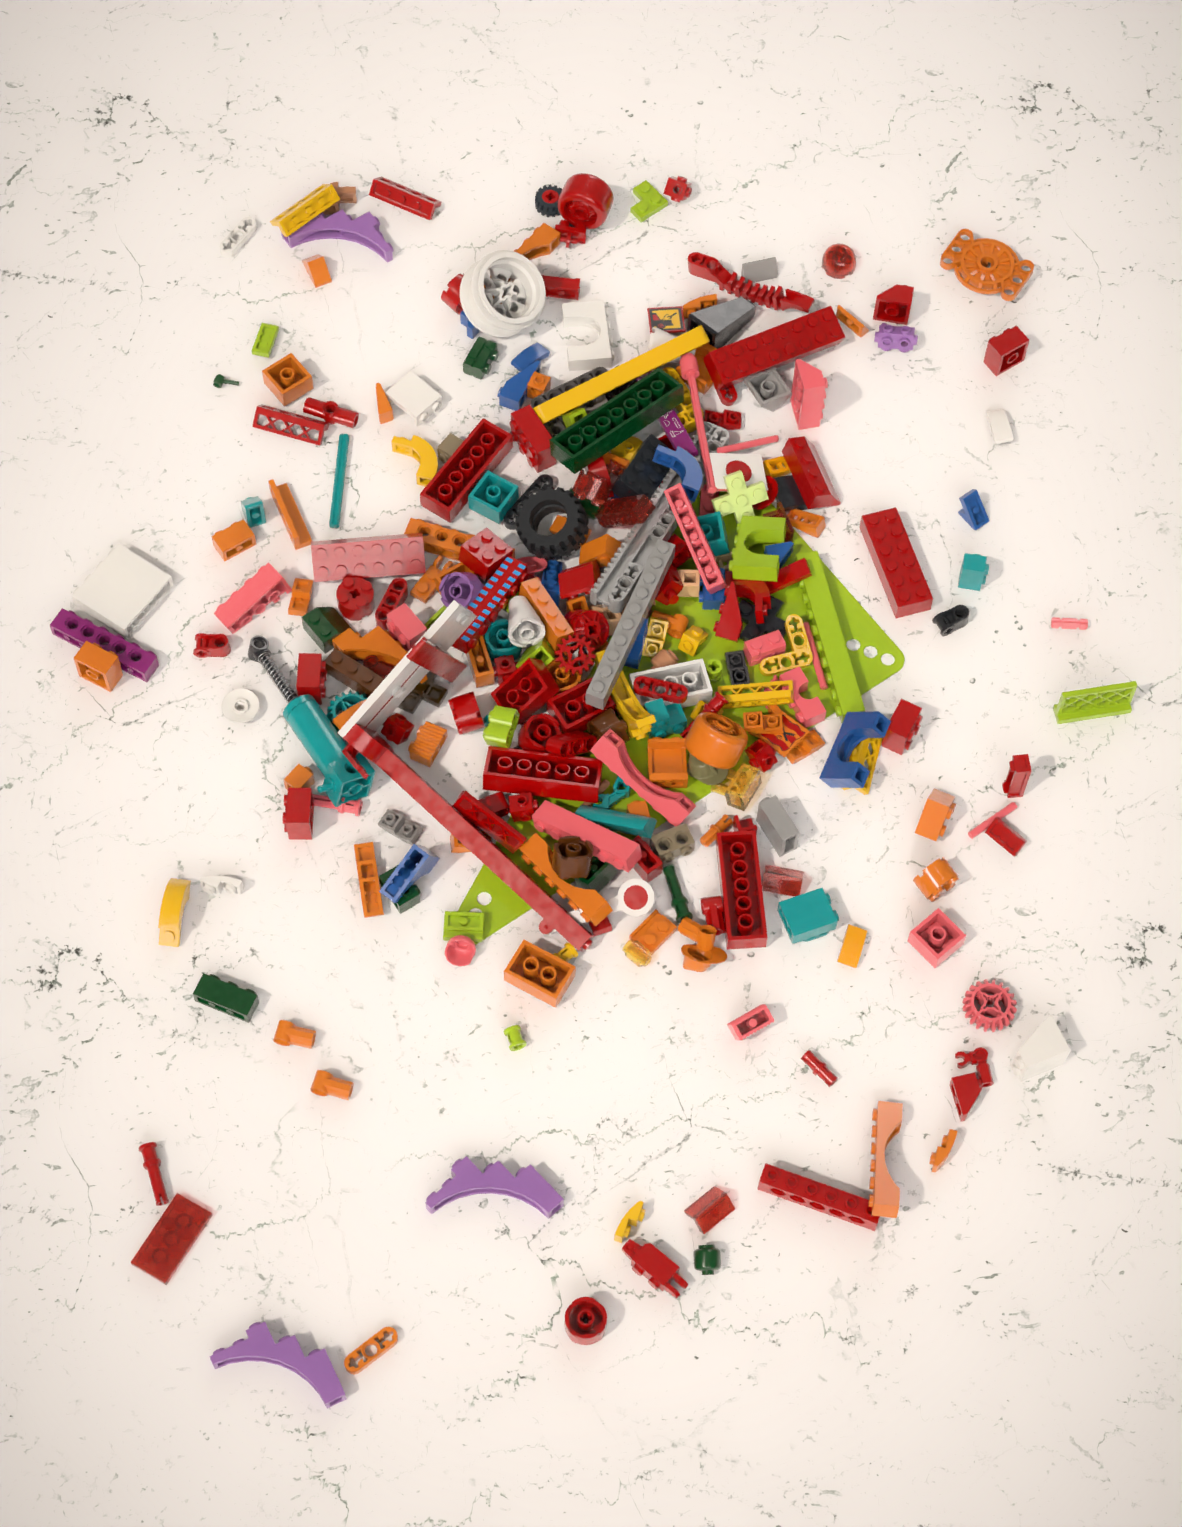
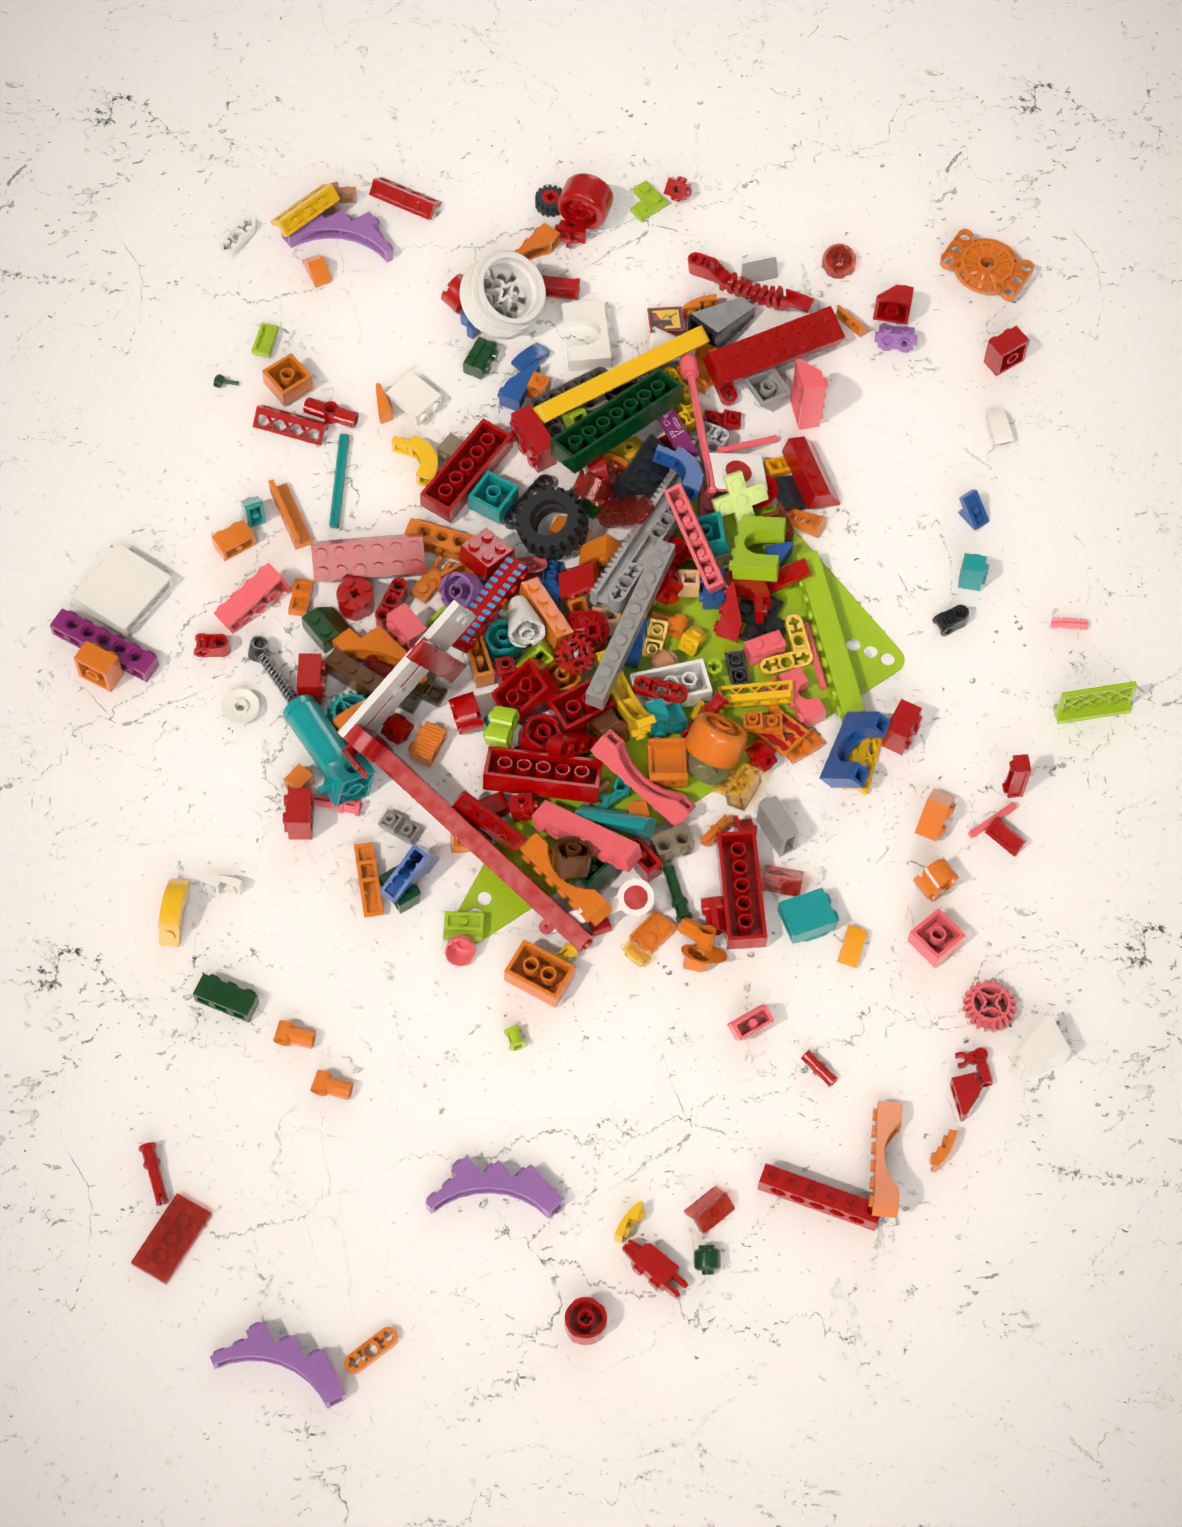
red brick [859,507,933,619] -> none

